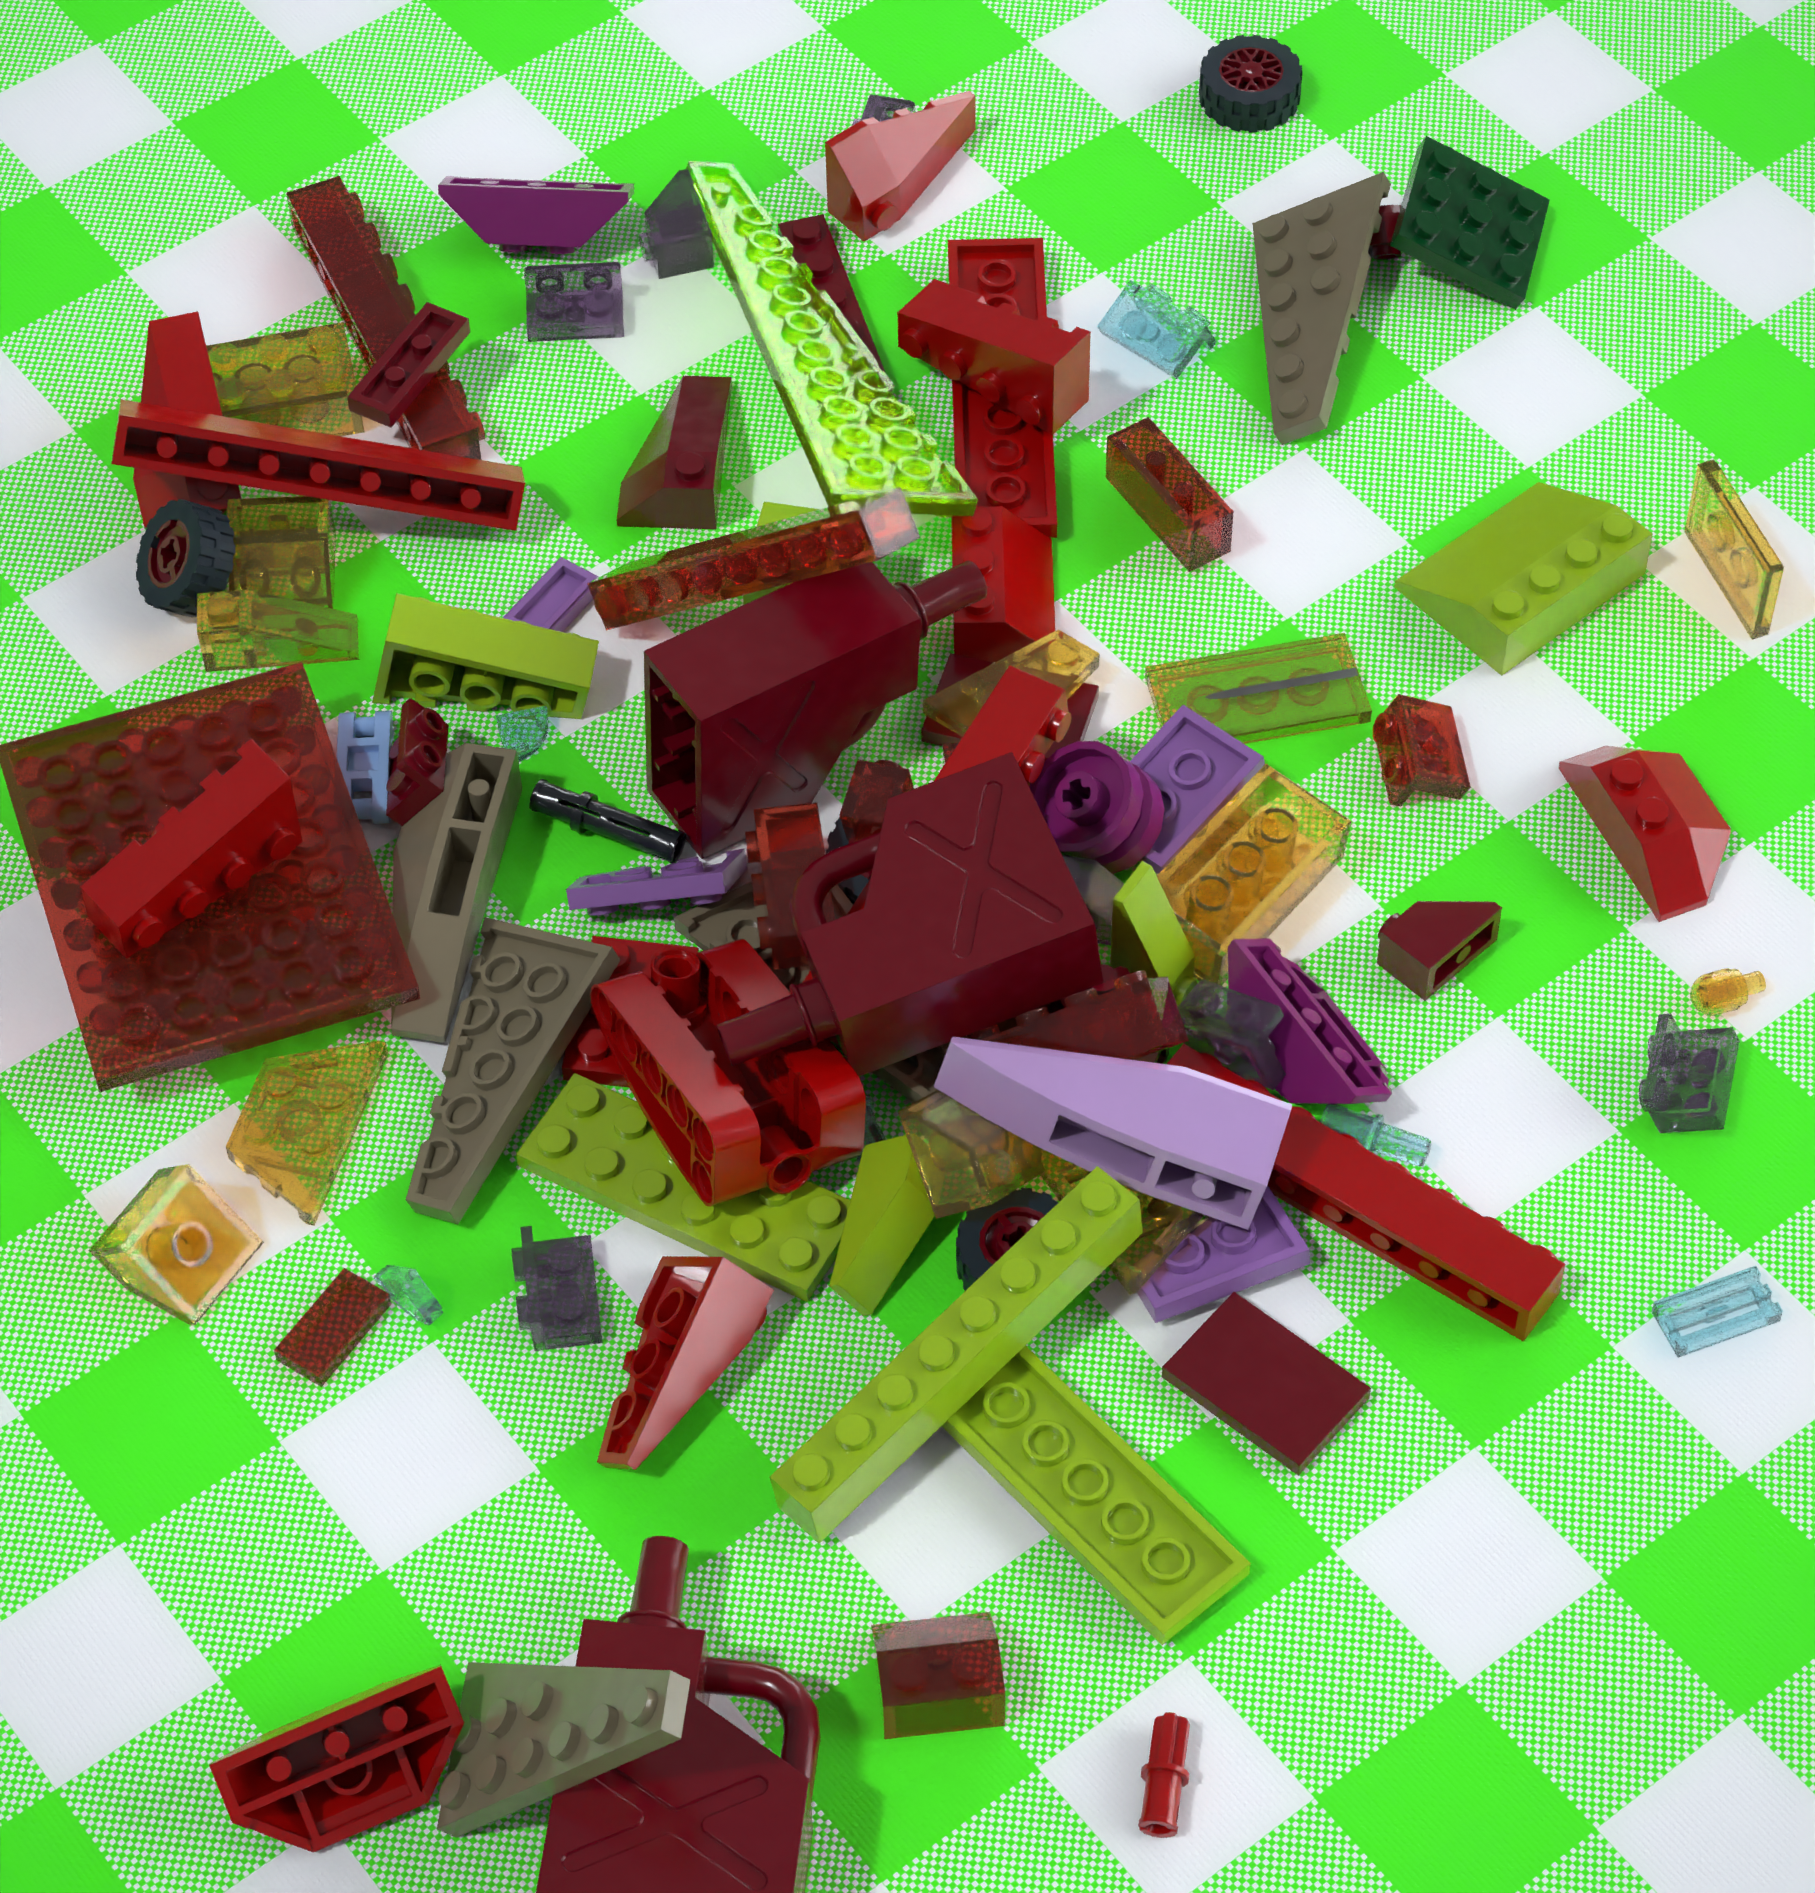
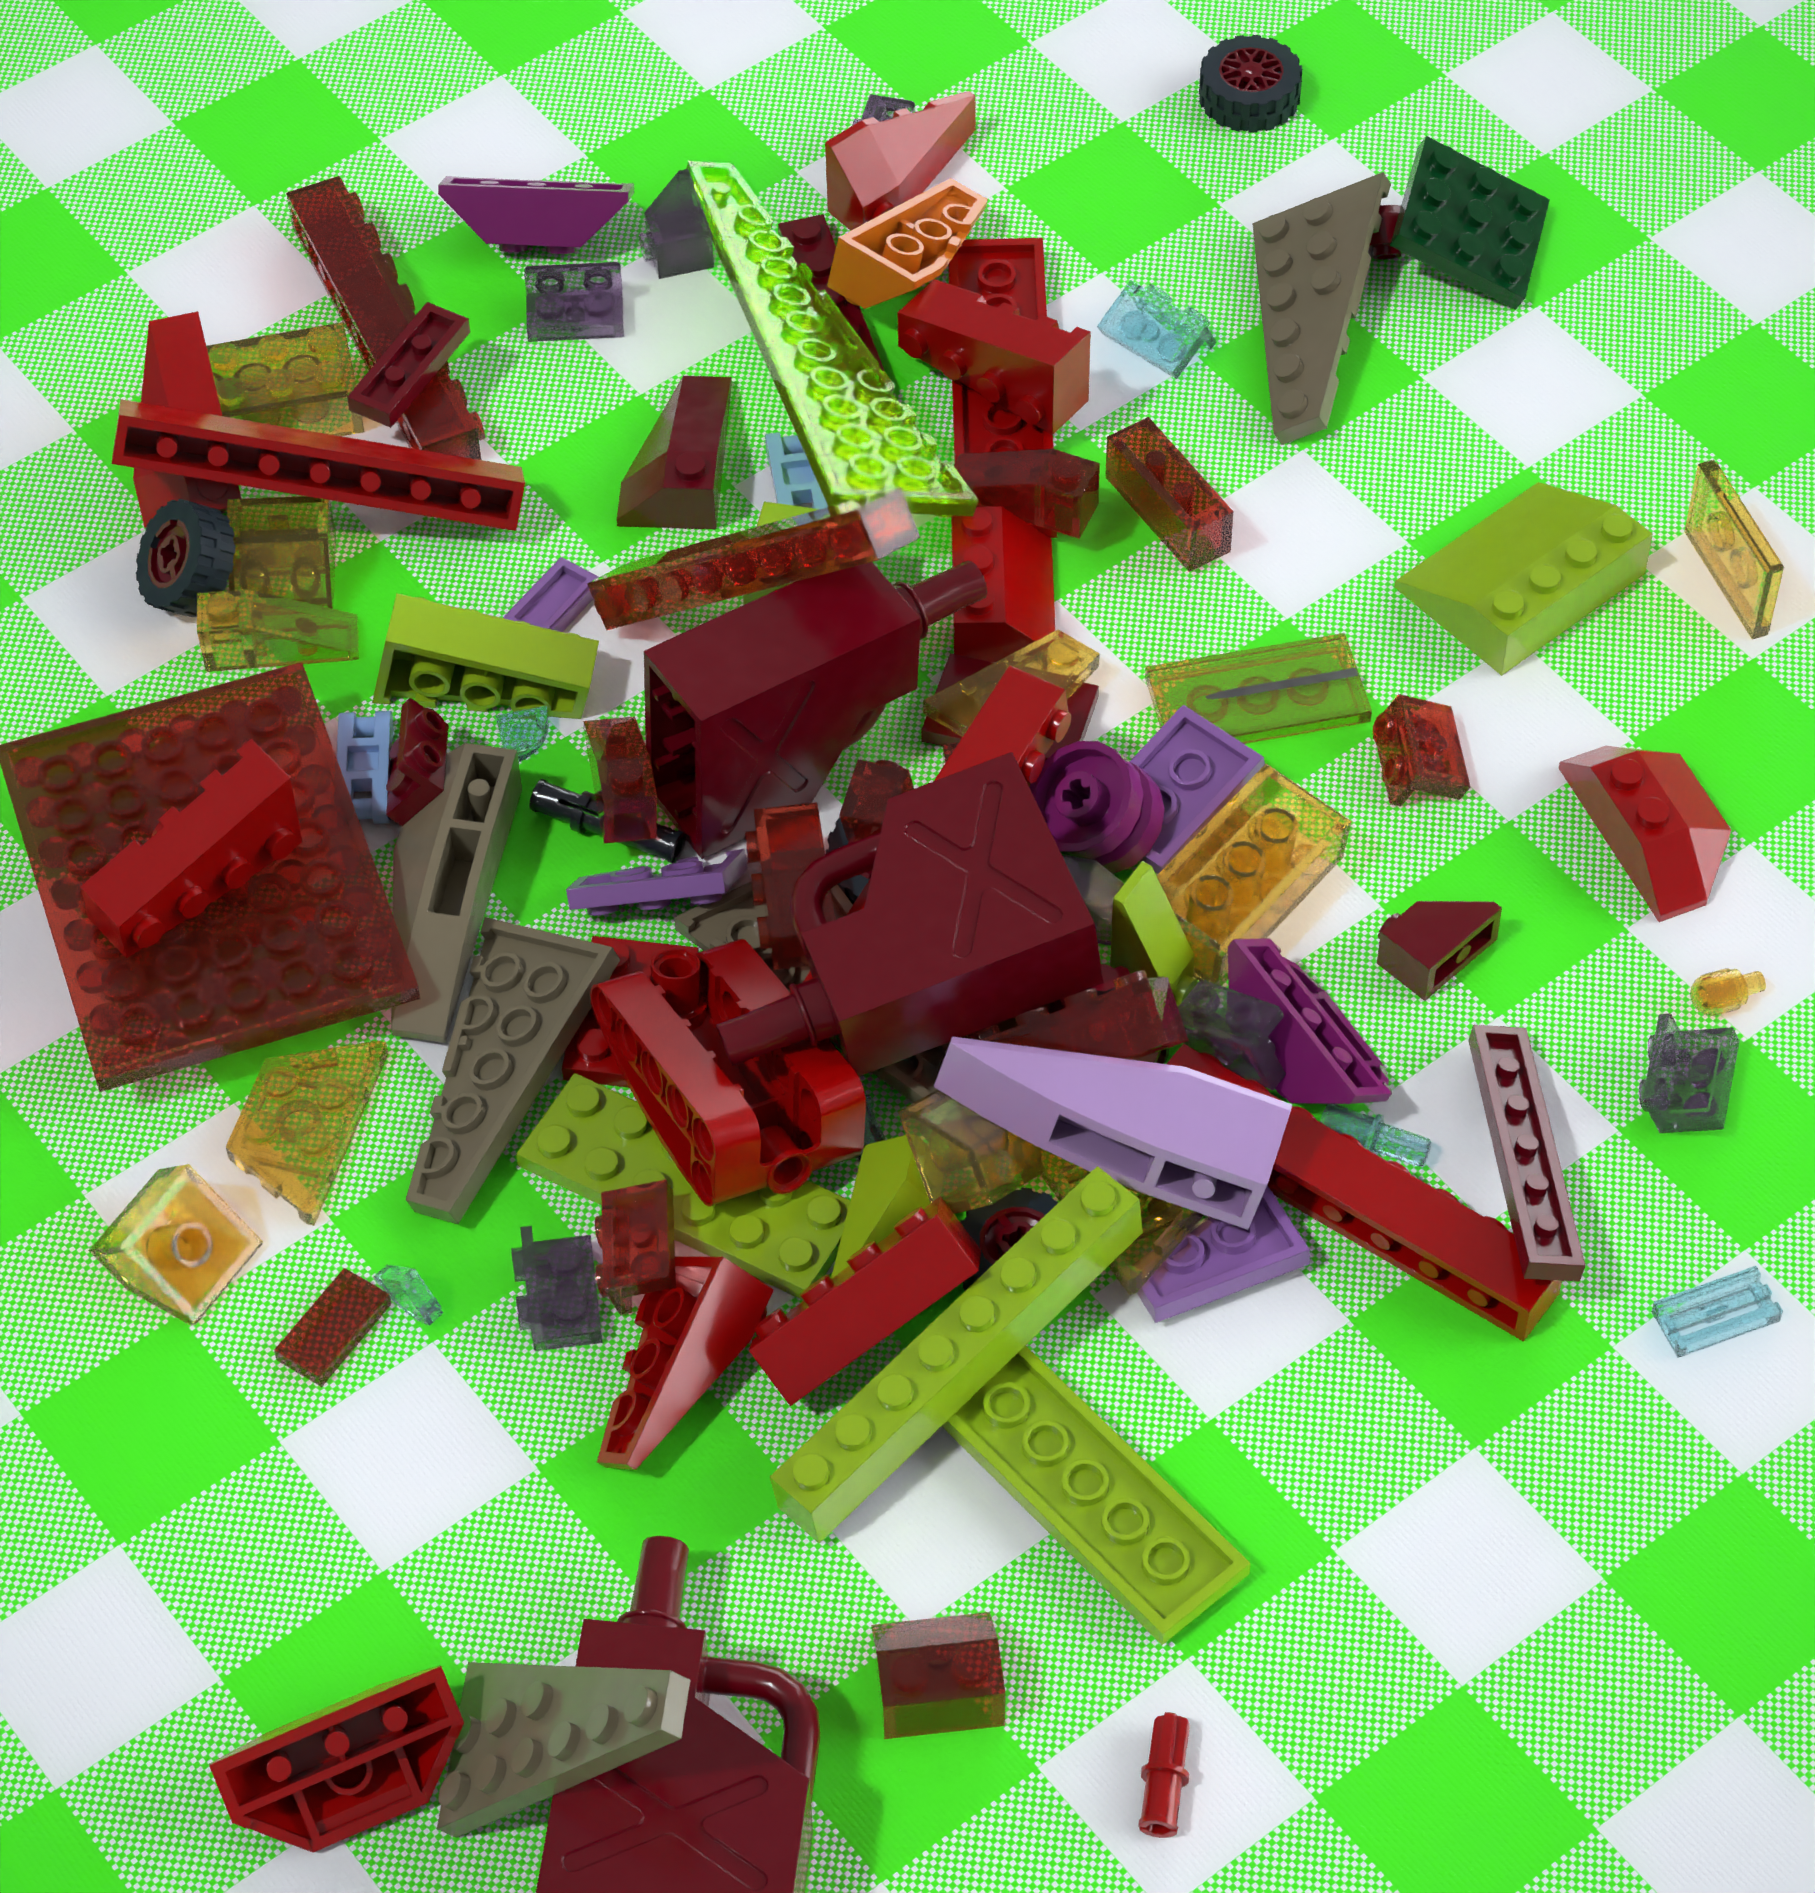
dark red tile [1162,1292,1371,1476] -> none
none -> clear red slope [583,716,657,844]
none -> clear red bracket [595,1179,676,1315]
none -> red wedge [749,1196,981,1406]
none -> light blue plate [765,428,830,511]
none -> orange wedge [827,178,988,309]
none -> clear red slope [940,449,1100,539]
none -> plate [1468,1024,1586,1282]

